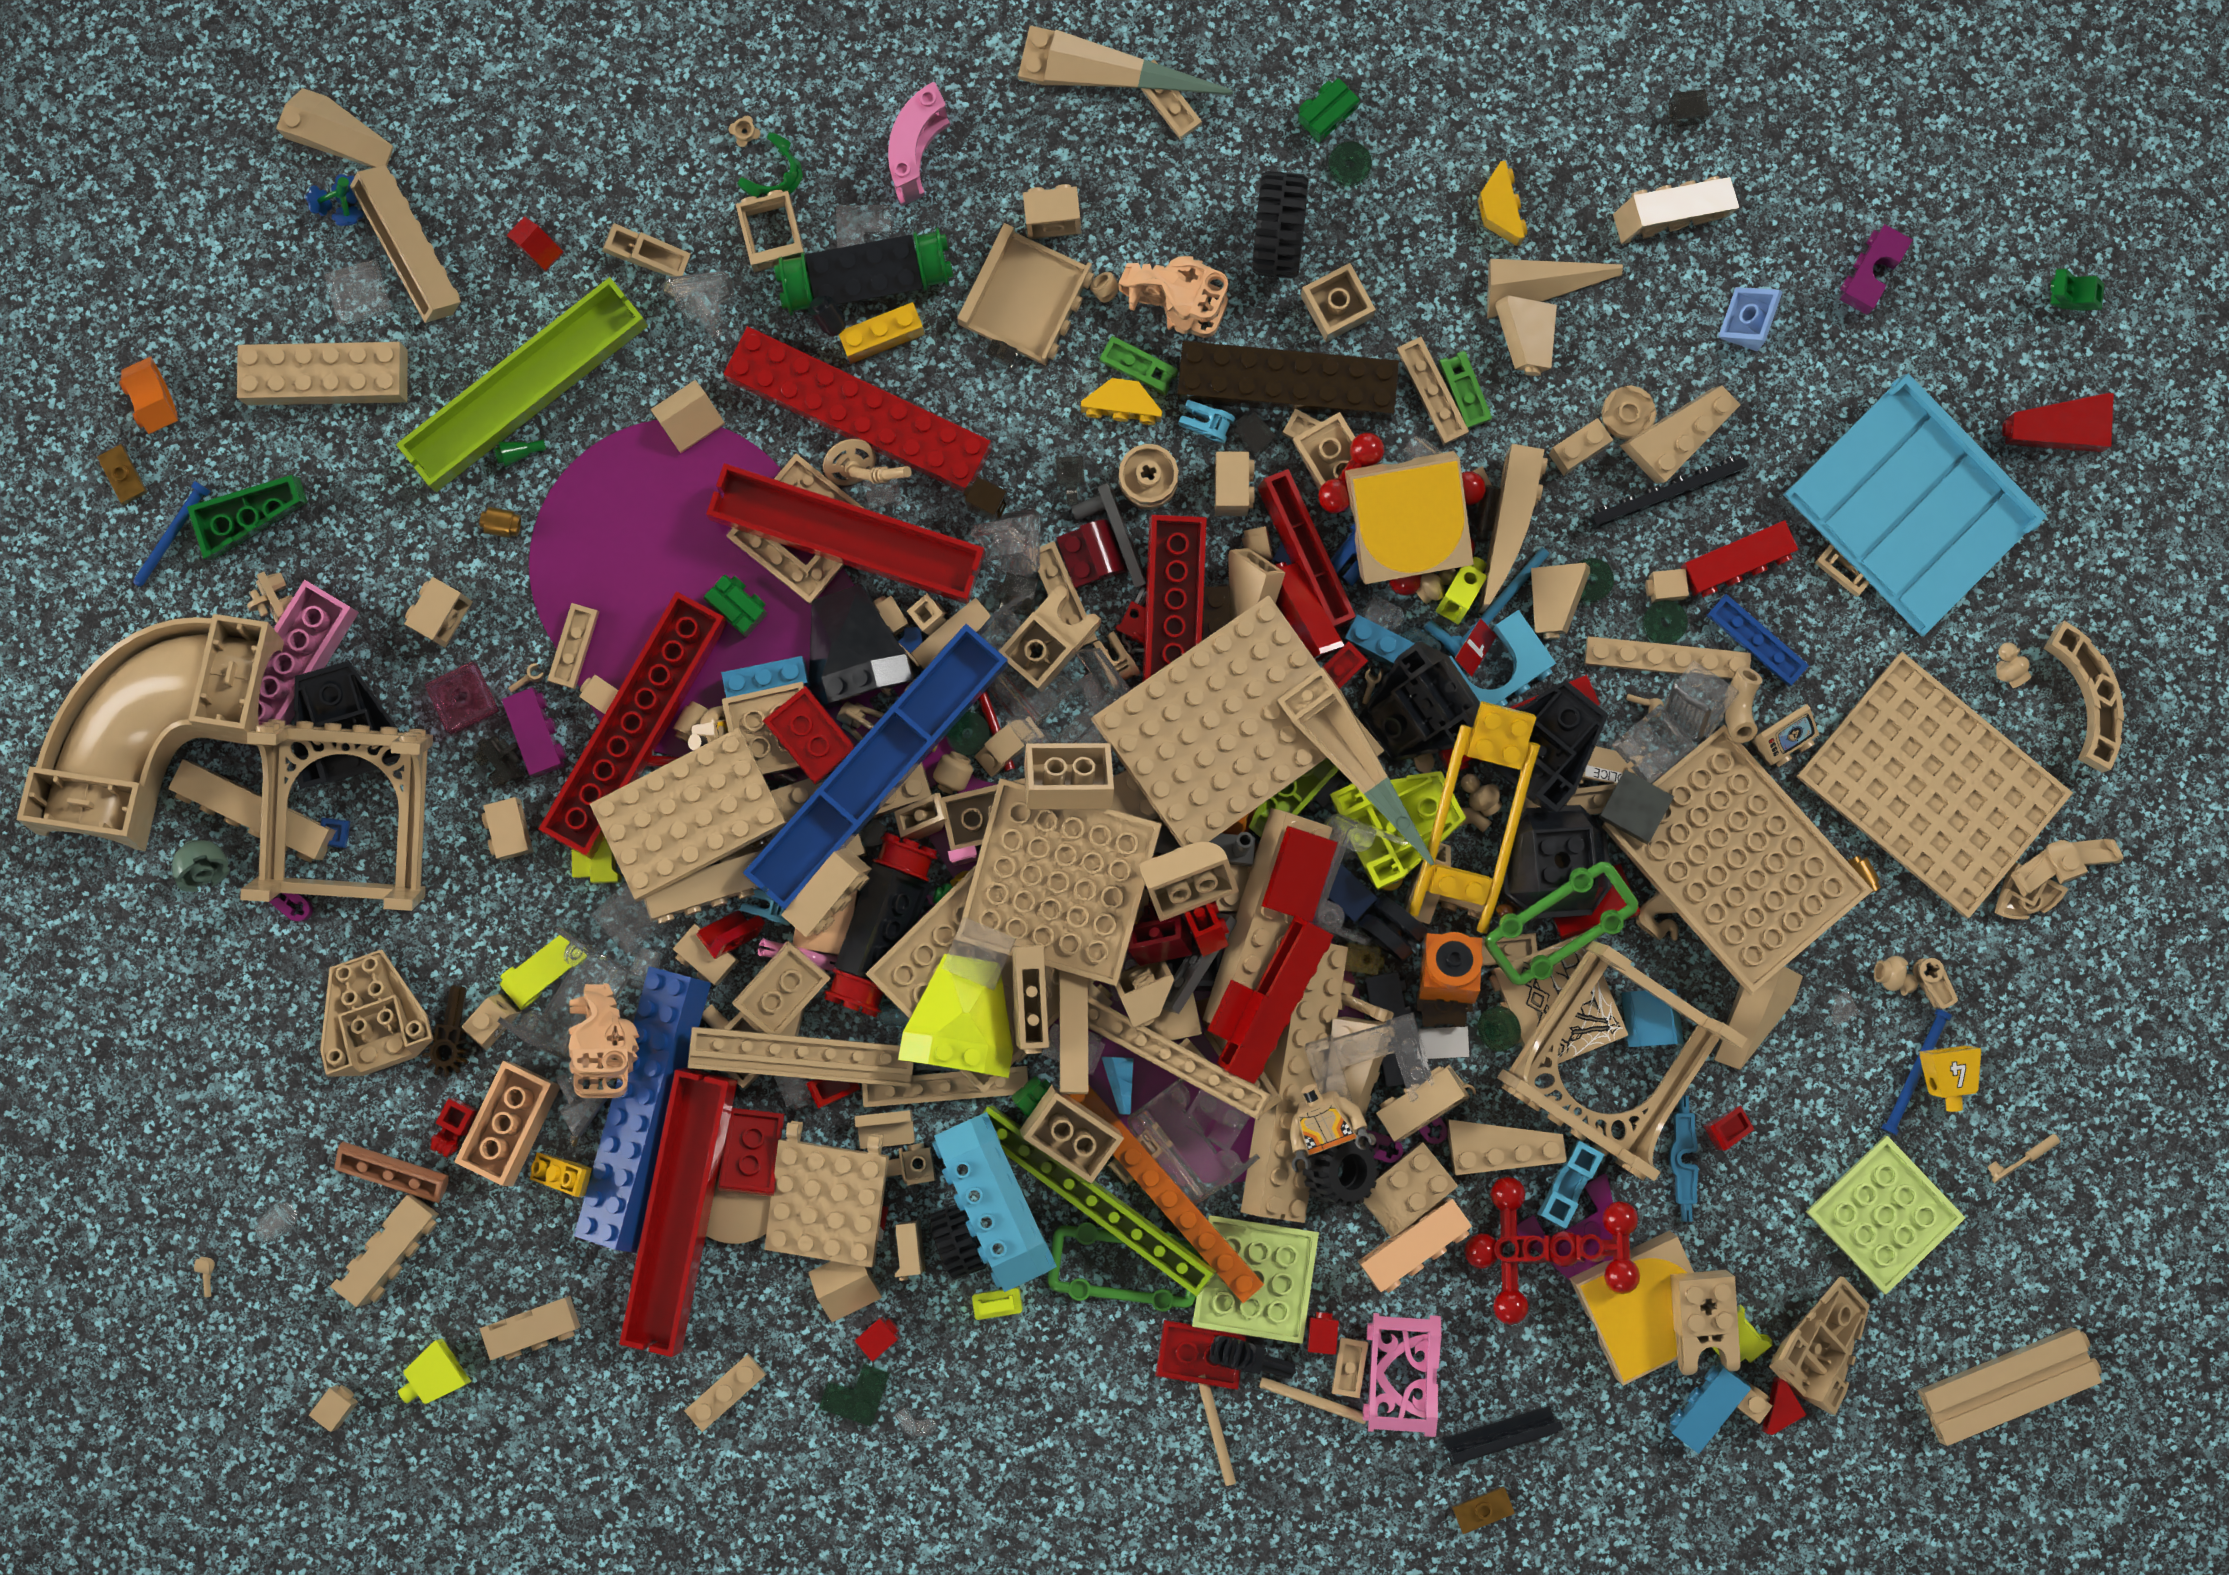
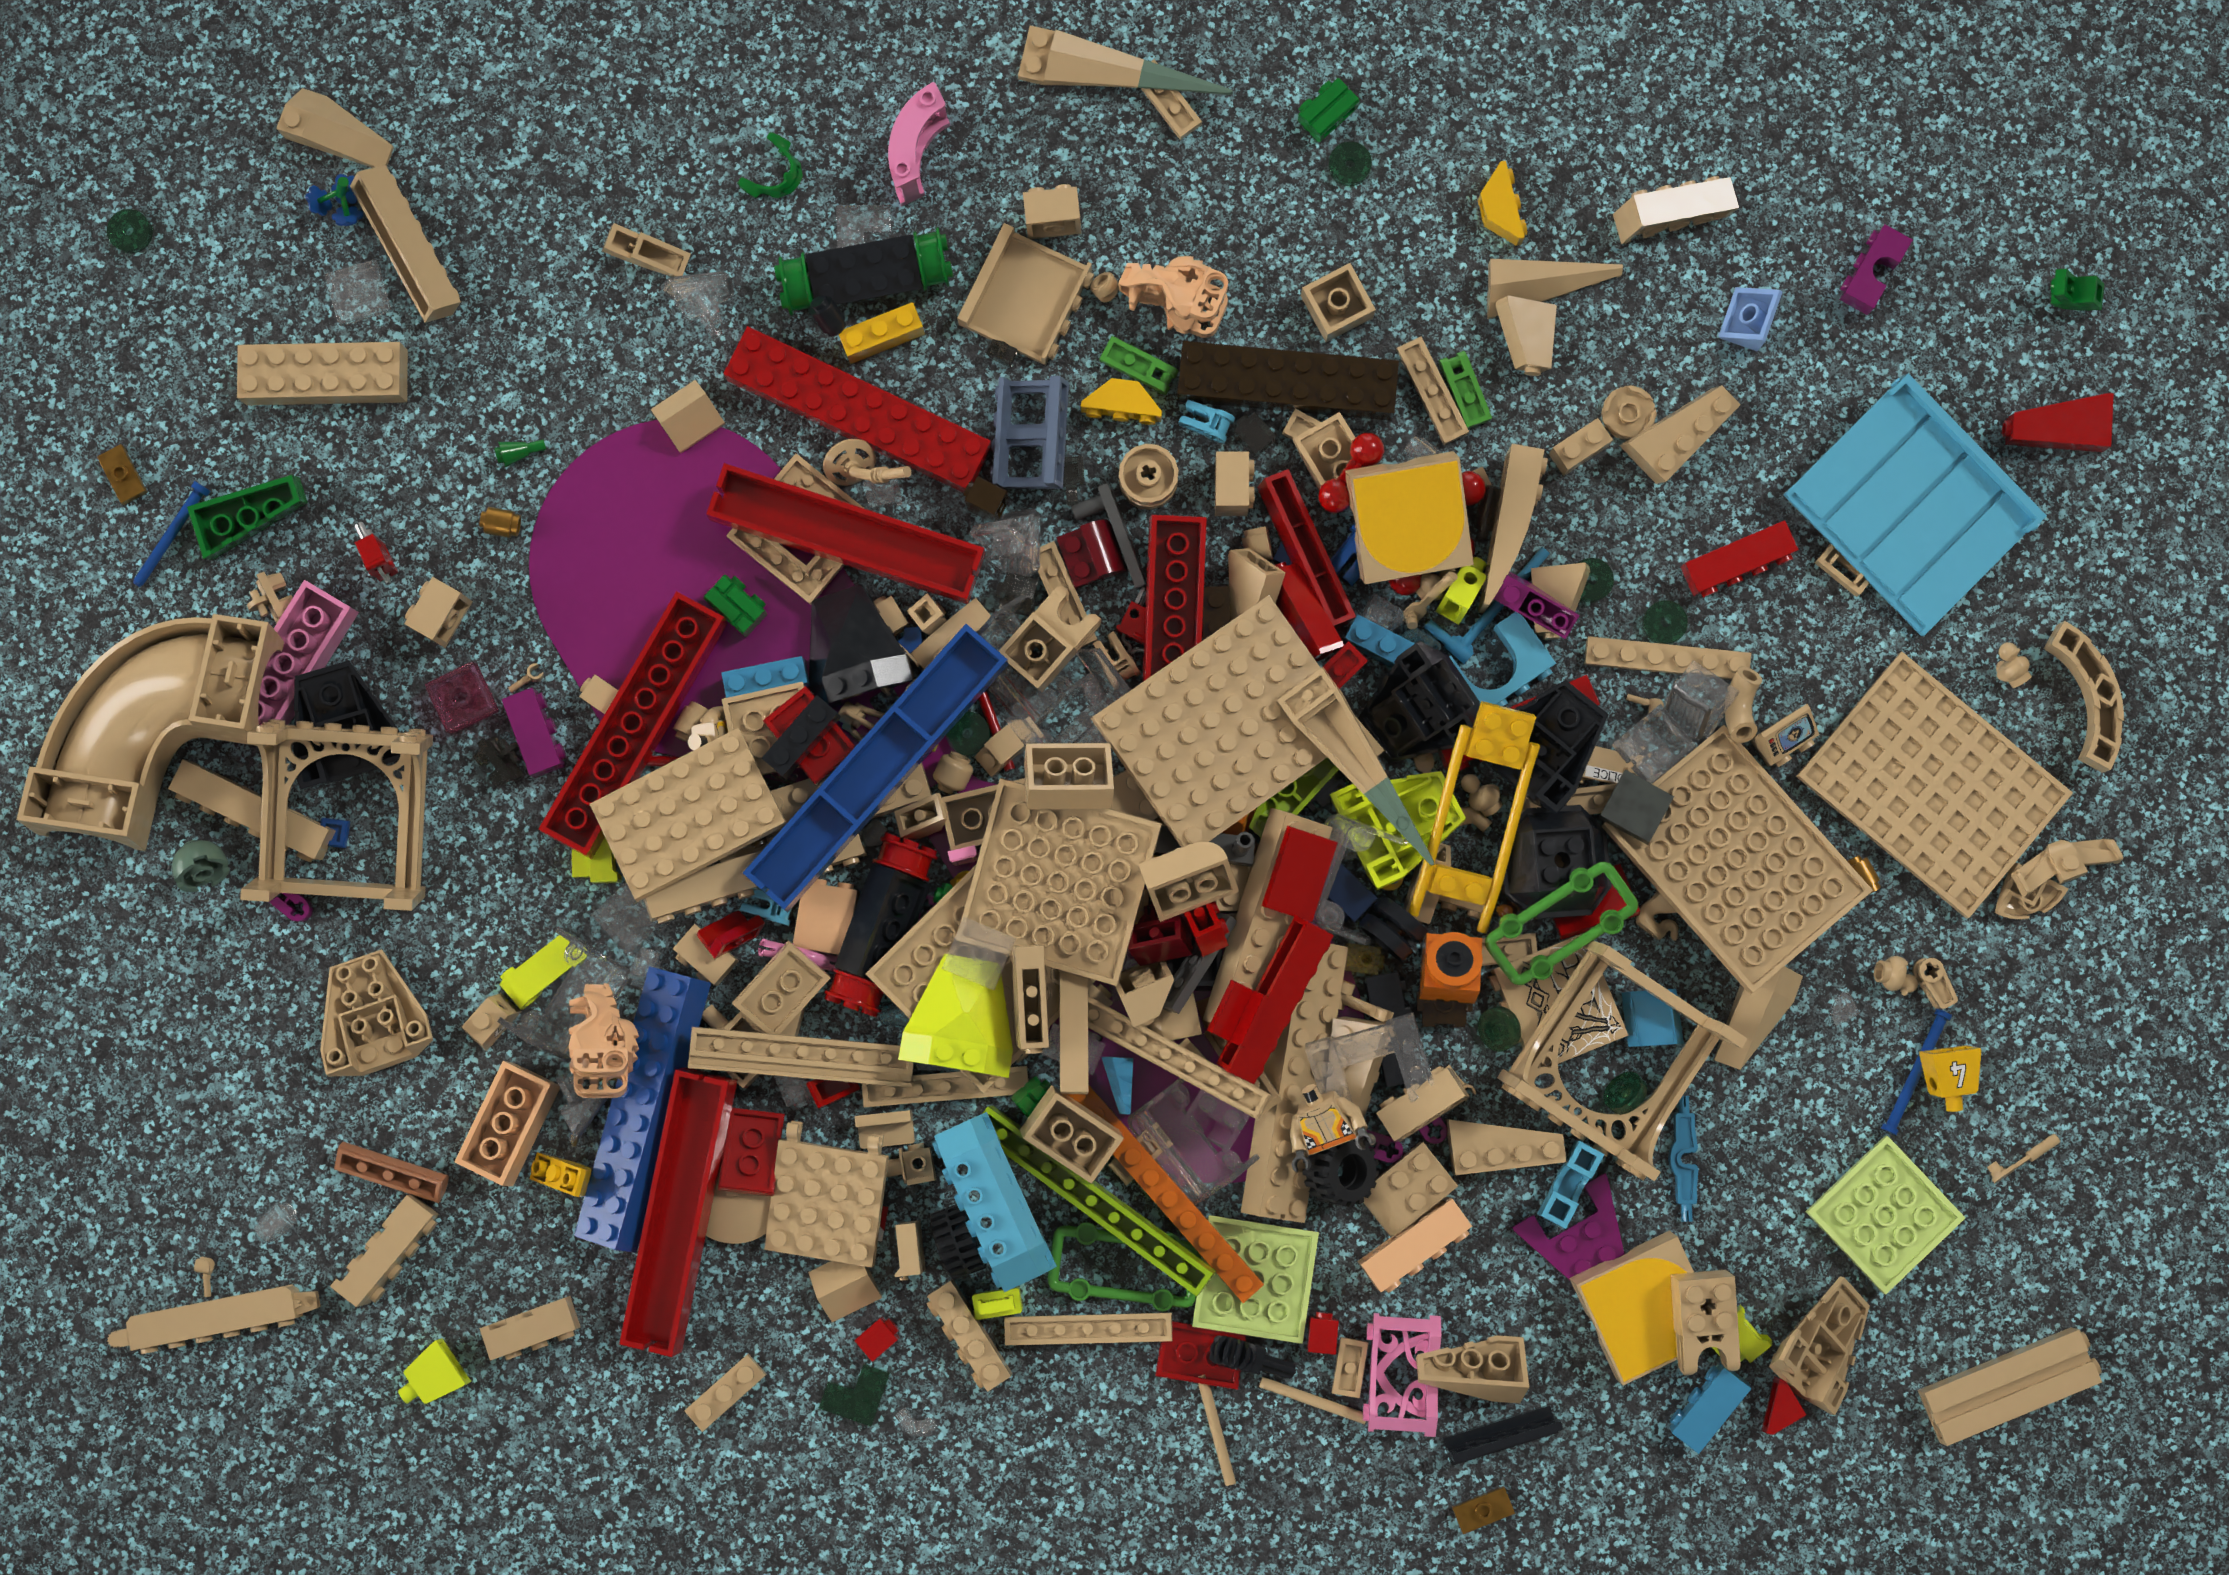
orange brick [119,356,178,434] -> none
tan brick [309,1385,358,1432] -> none
lime piece [396,277,648,493] -> none
dark brown gear [422,985,471,1077] -> none
red brick [430,1098,479,1158] -> none
tan brick [482,797,534,860] -> none
red slope [506,216,564,272] -> none
tan plate [547,603,599,689] -> none
tan plate [729,116,760,147] -> none
tan window [736,190,804,272] -> none
tan brick [781,847,871,937] -> none
black tyre [1252,171,1309,279] -> none
tan hand [1362,665,1384,704] -> none
white sticker [1415,1026,1469,1059] -> none
red sticker [1455,618,1497,677] -> none
red piece [1464,1176,1640,1325] -> none
black plate [1589,456,1749,529] -> none
tan brick [1645,569,1689,603] -> none
clear smoke brick [1666,89,1709,128] -> none
red slope [1703,1105,1754,1151] -> none
blue plate [1706,594,1809,687] -> none
tan brick [1736,1381,1772,1424] -> none
none -> clear green piece [107,209,153,254]
none -> tan hinge [108,1284,320,1354]
none -> red piece [354,522,398,585]
none -> black brick [762,695,841,780]
none -> tan brick [926,1279,1012,1392]
none -> sand blue window [990,376,1069,489]
none -> tan plate [1004,1313,1173,1345]
none -> tan piece [1402,571,1458,629]
none -> tan wedge [1416,1335,1529,1403]
none -> magenta slope [1494,571,1579,639]
none -> clear green piece [1603,1072,1647,1115]

